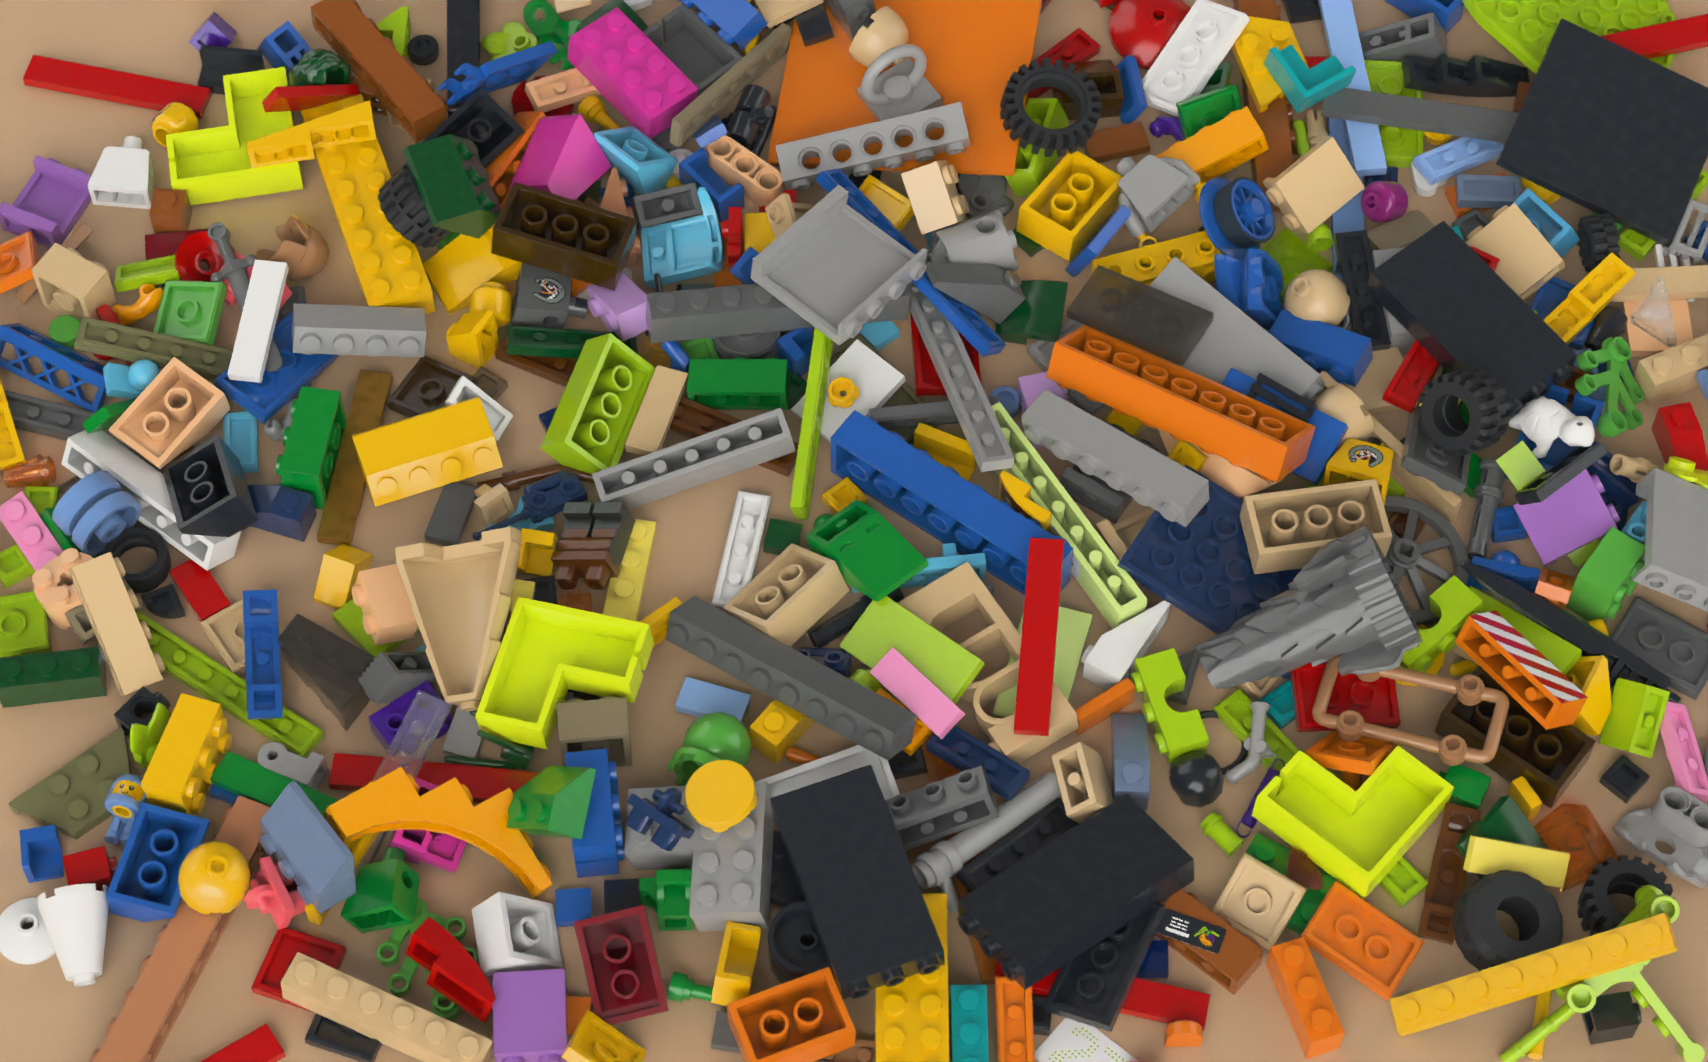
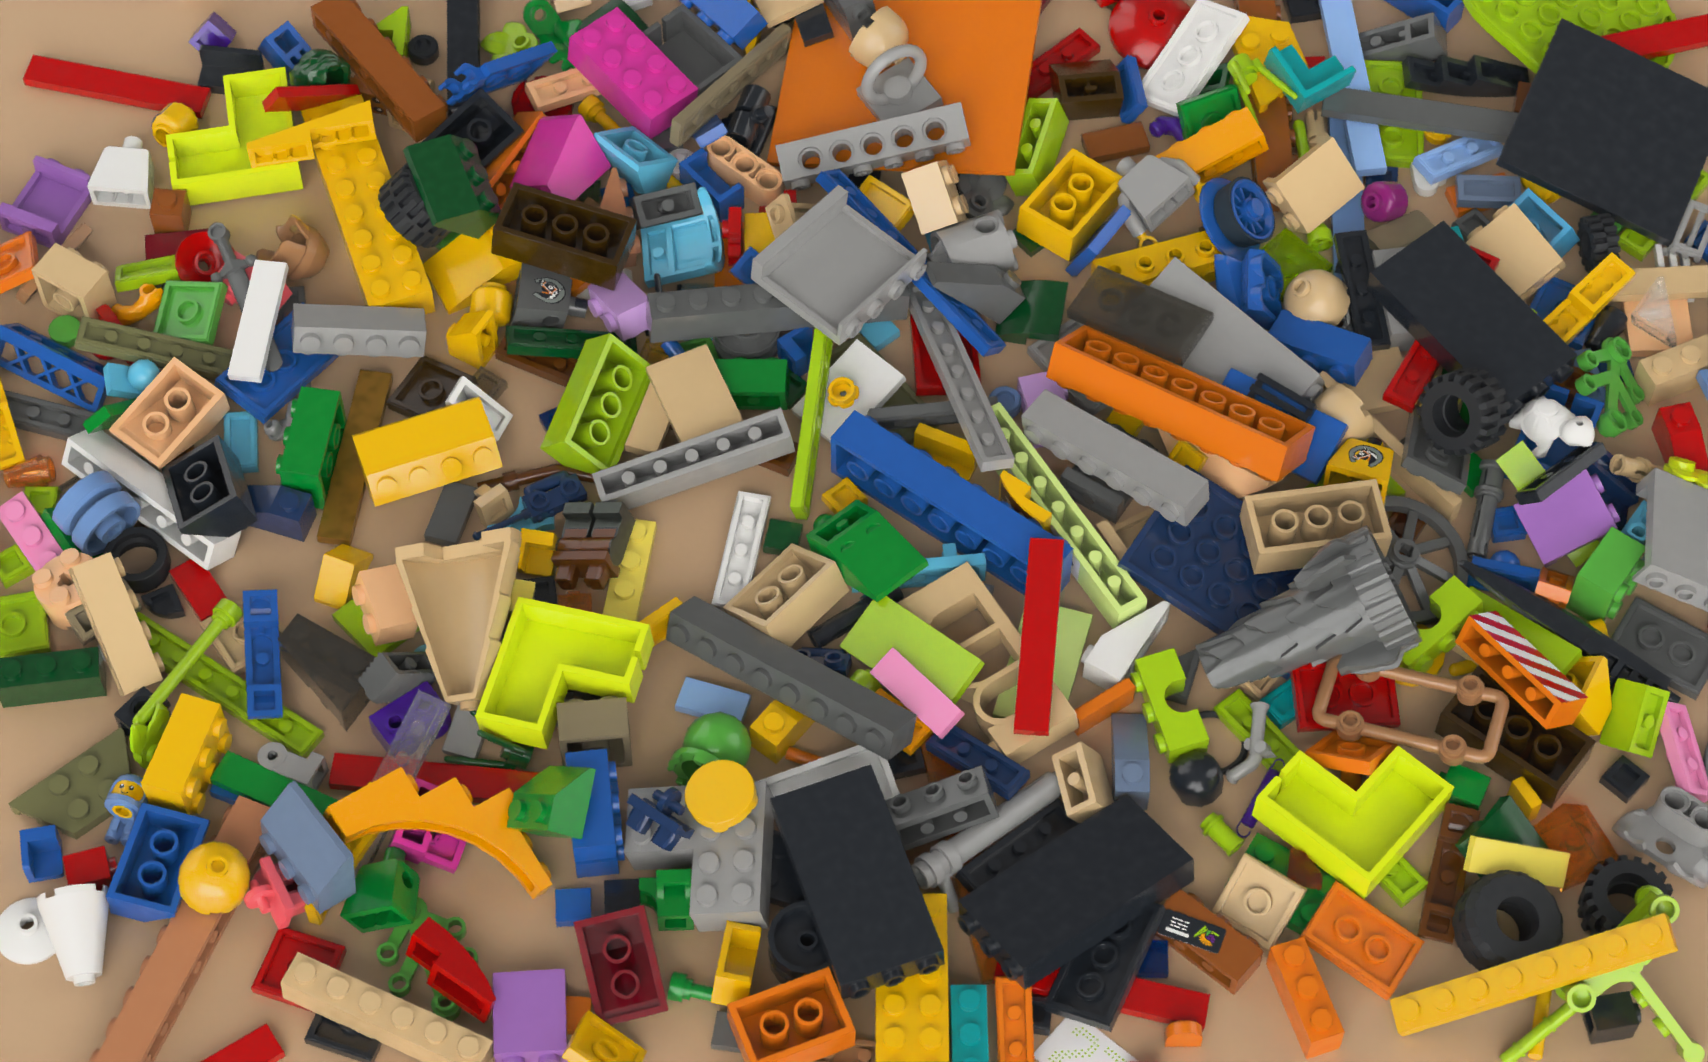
white slope [471,892,563,976] -> none
black tyre [1000,58,1102,157] -> none
none -> lime piece [133,598,243,725]
none -> tan tile [646,344,744,443]
none -> lime plant [1227,53,1298,124]

